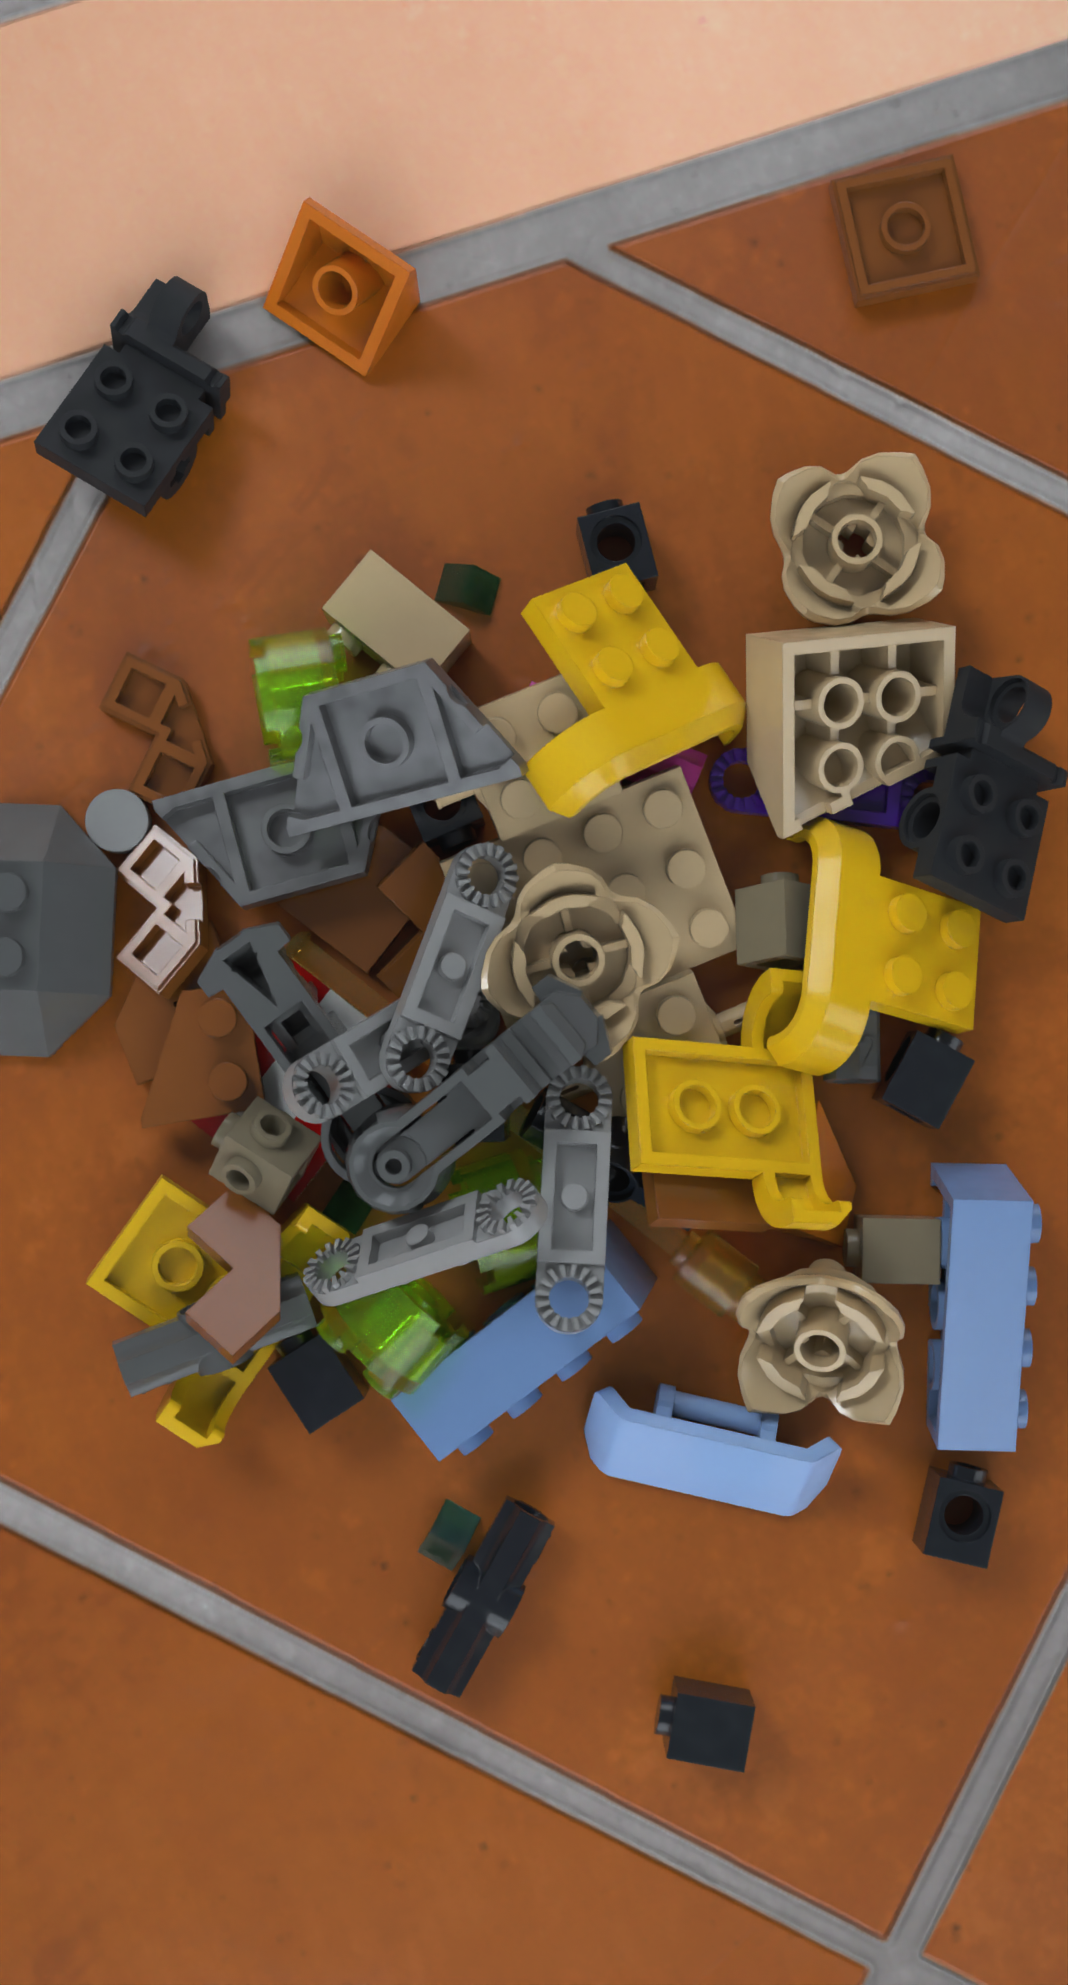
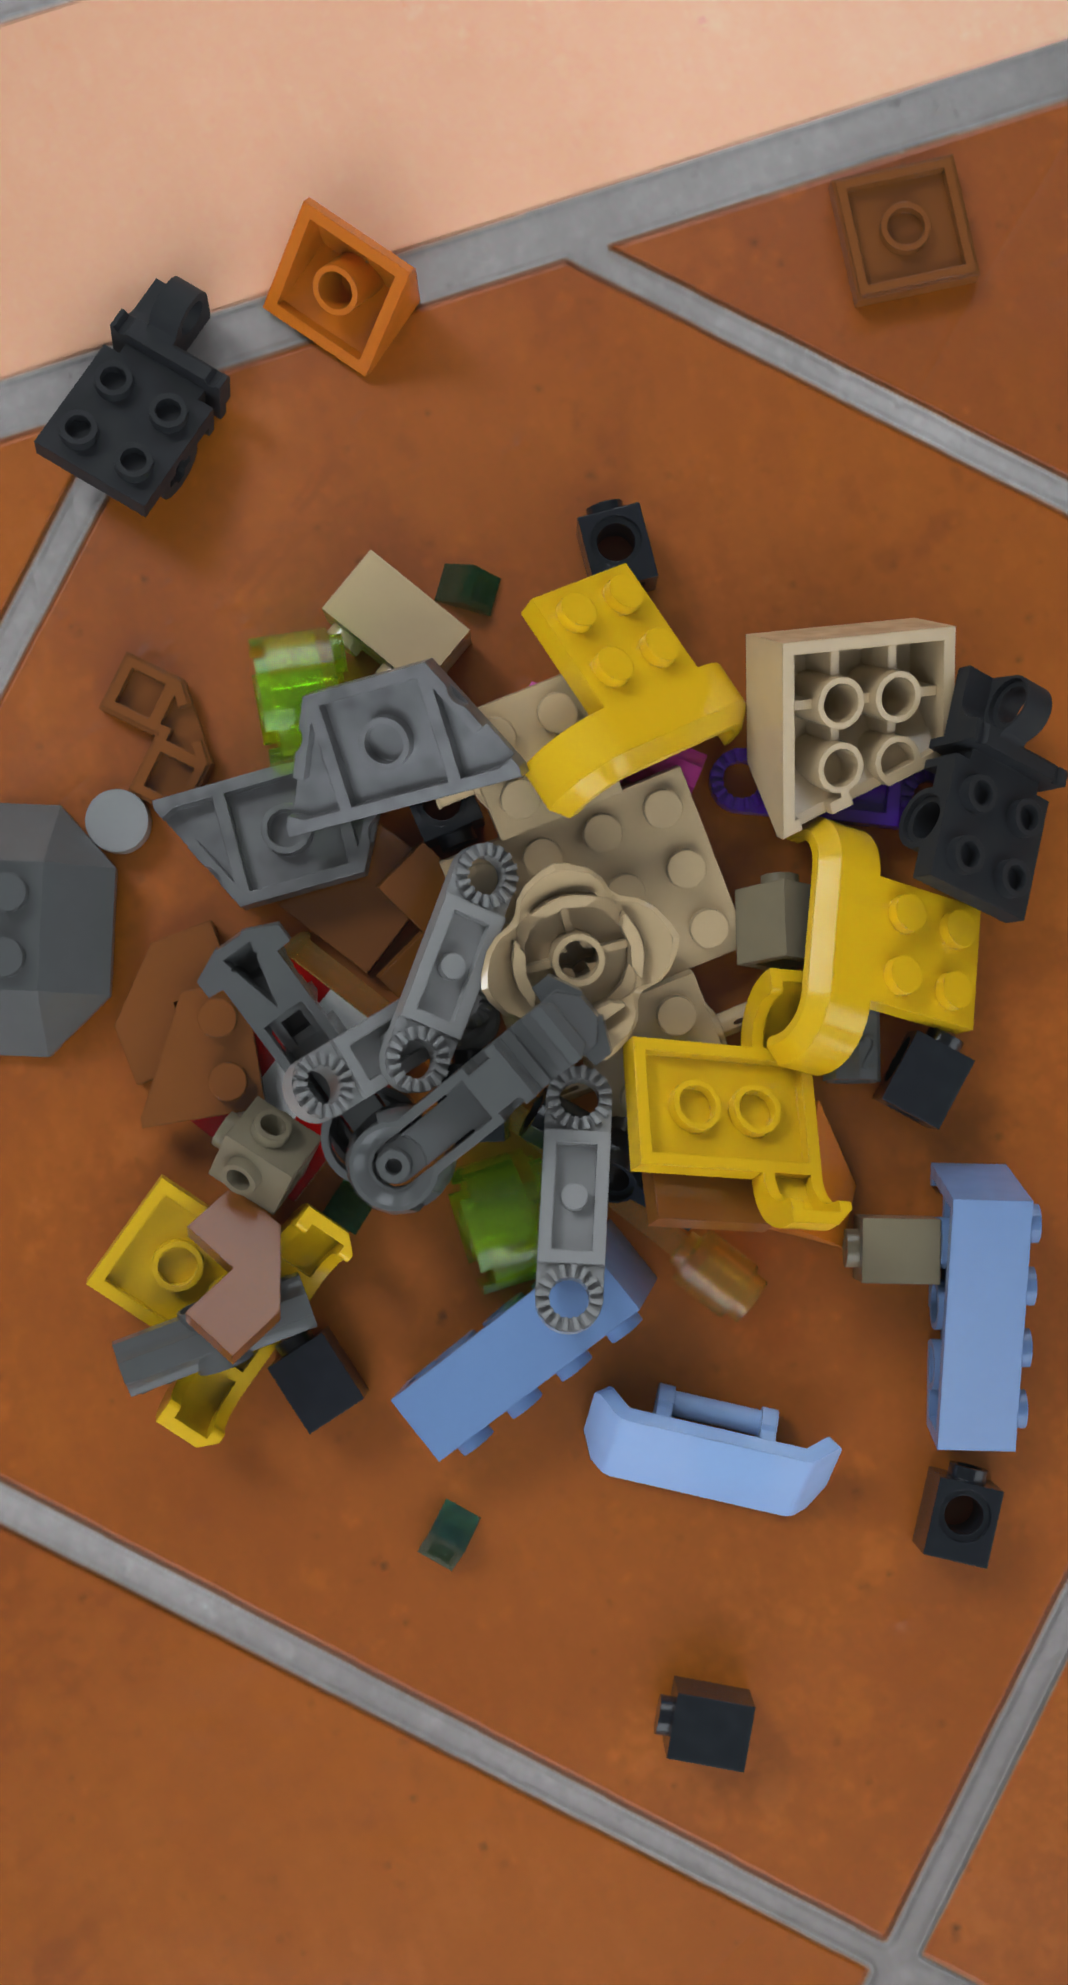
tile [116,824,209,1000] -> none
light grey plate [303,1178,548,1306] -> none
clear neon green brick [316,1277,469,1399] -> none
black piece [412,1495,555,1698] -> none
tan brick [736,1259,905,1425] -> none
tan brick [770,452,945,626] -> none

